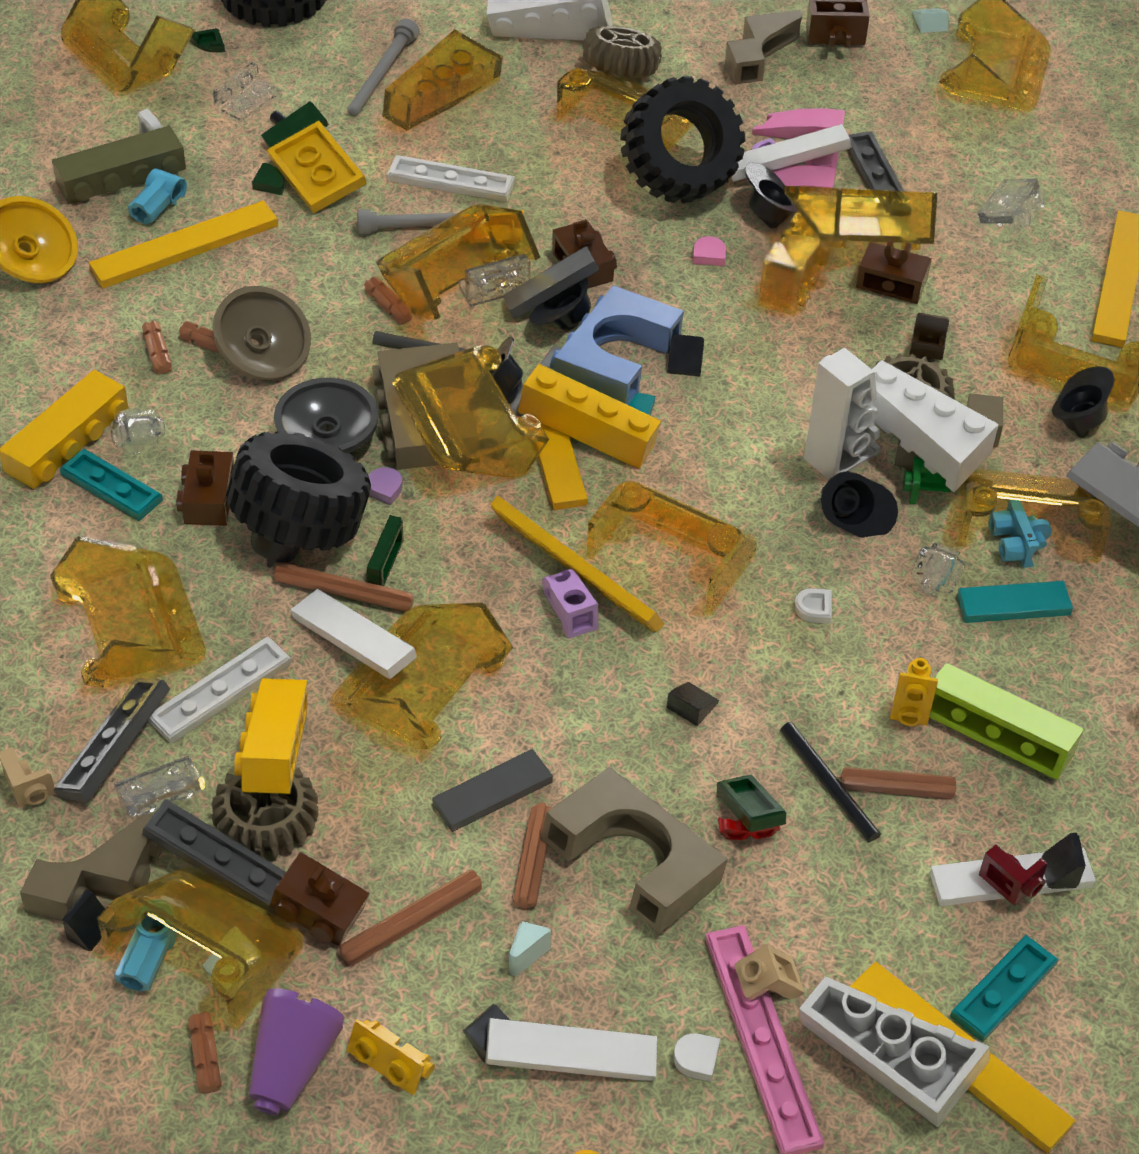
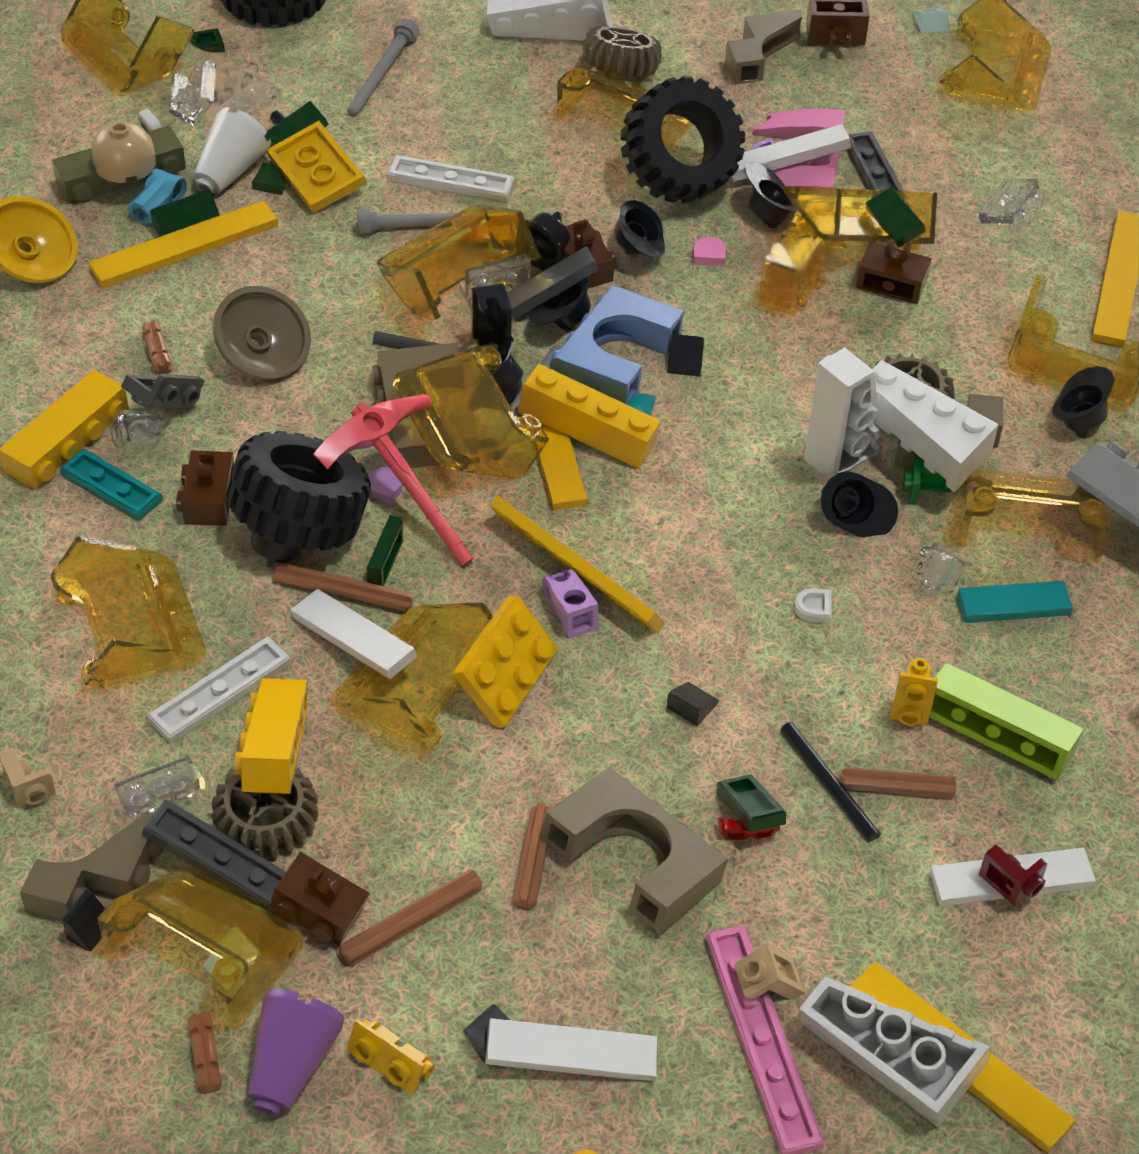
dark grey tile [54,678,170,802] -> none
medium azure piece [114,903,177,992] -> none
nougat axle [179,321,219,353] -> none
dark grey dish [274,377,378,453] -> none
nougat axle [364,276,413,325] -> none
clear yellow wedge [382,29,503,131] -> none
dark grey tile [432,748,553,832] -> none
light aqua slope [509,921,551,976] -> none
clear yellow windscreen [586,481,757,616] -> none
white tile [674,1033,720,1082] -> none
dark brown bracket [909,313,949,362] -> none
teal tile [950,934,1059,1042] -> none
medium azure hips [988,498,1052,568] -> none
black slope [1042,833,1086,889] -> none
none -> tan cylinder [92,122,156,183]
none -> dark grey bracket [121,374,204,409]
none -> dark green tile [149,189,220,237]
none -> clear bracket [169,59,216,126]
none -> white cone [193,107,271,194]
none -> coral piece [313,394,474,566]
none -> yellow plate [452,595,559,728]
none -> black hinge [471,284,512,356]
none -> black piece [519,211,570,271]
none -> black piece [614,200,665,258]
none -> dark green tile [865,187,926,248]

